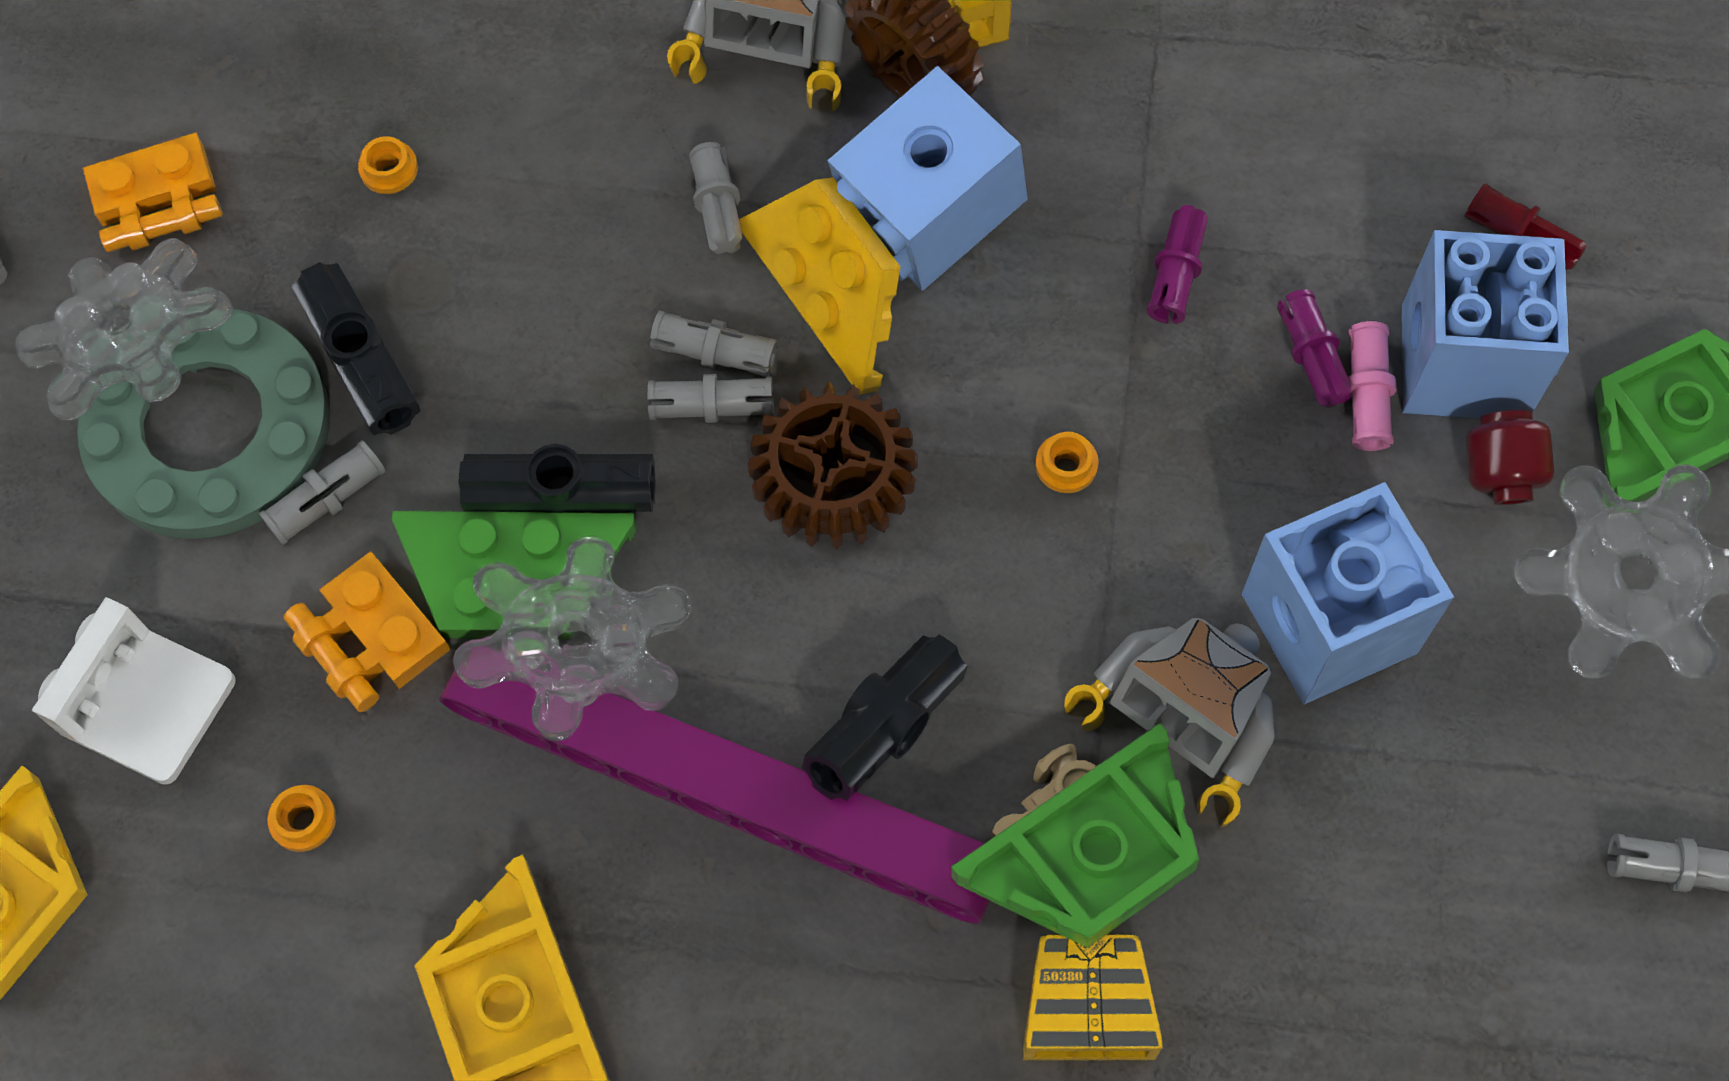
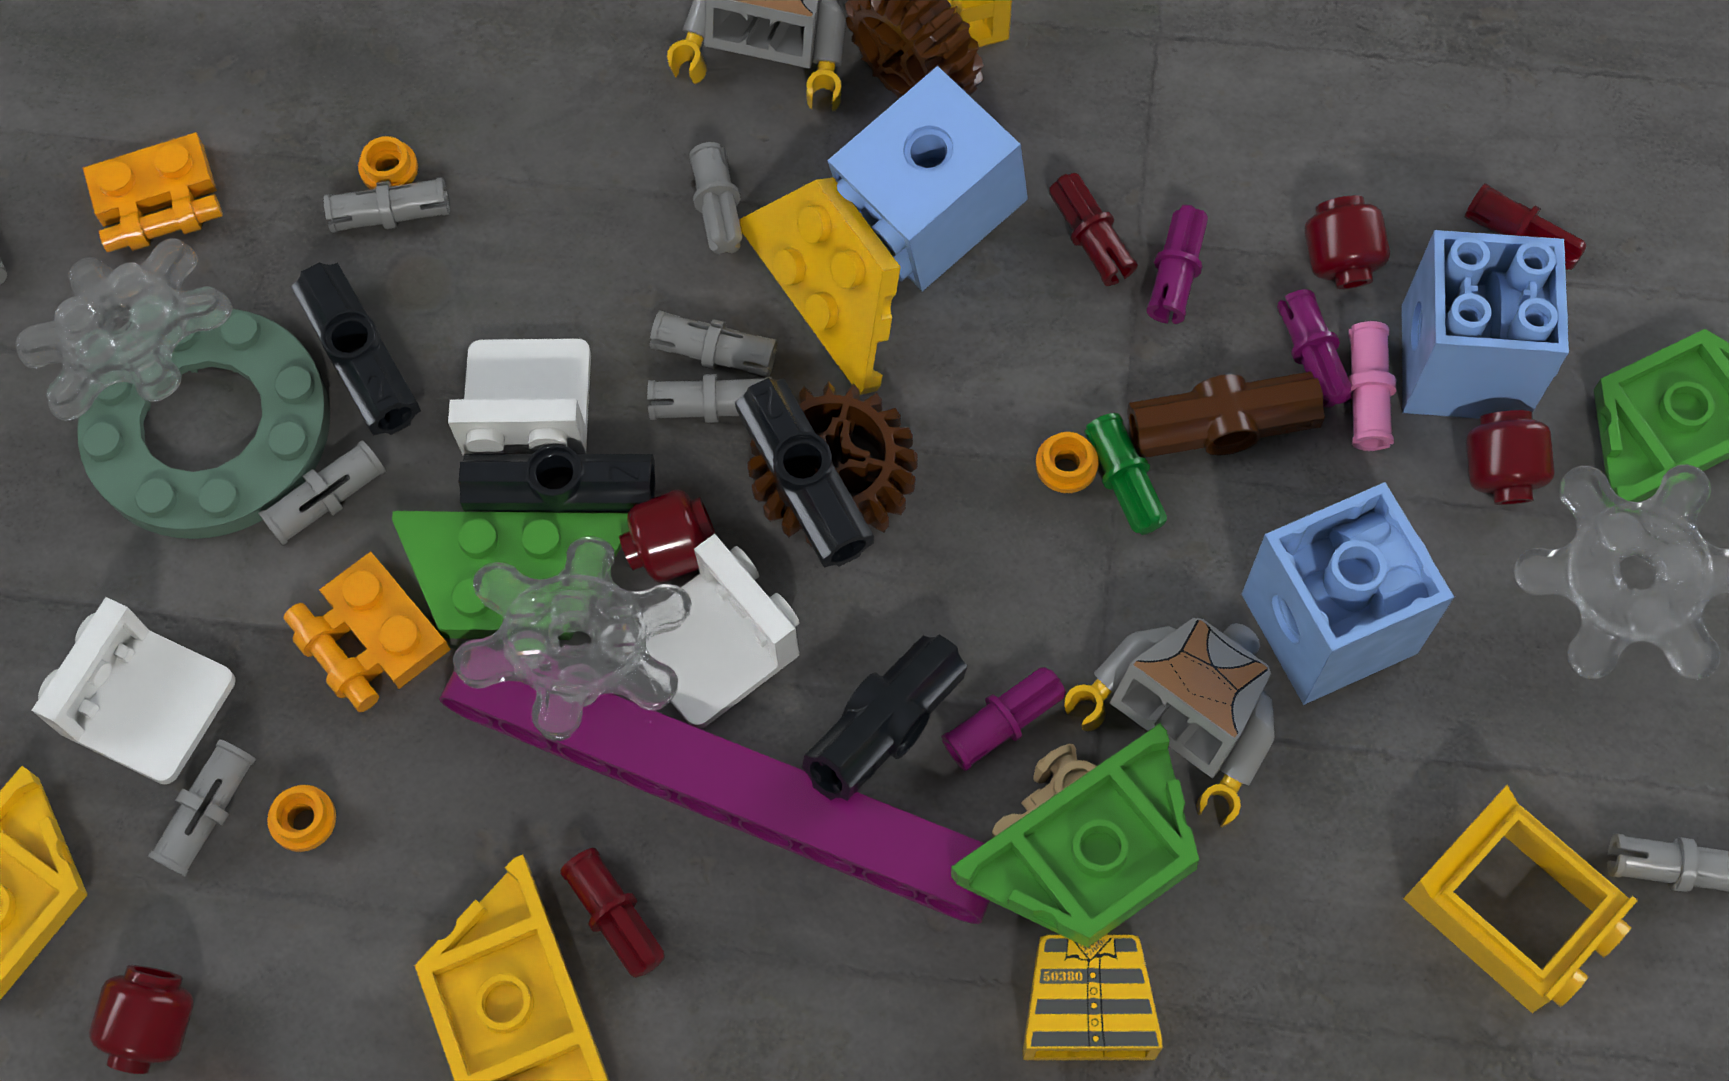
none -> dark red head [89,965,194,1074]
none -> light grey pin [147,739,256,877]
none -> light grey pin [324,177,450,233]
none -> white bracket [448,339,591,455]
none -> dark red axle [560,848,665,978]
none -> dark red head [619,489,717,583]
none -> white bracket [623,534,799,729]
none -> black piece [735,378,874,568]
none -> magenta axle [941,667,1066,771]
none -> dark red axle [1049,173,1138,286]
none -> green axle [1084,413,1167,535]
none -> reddish brown piece [1127,371,1325,458]
none -> dark red head [1304,195,1390,290]
none -> yellow window [1403,785,1638,1013]

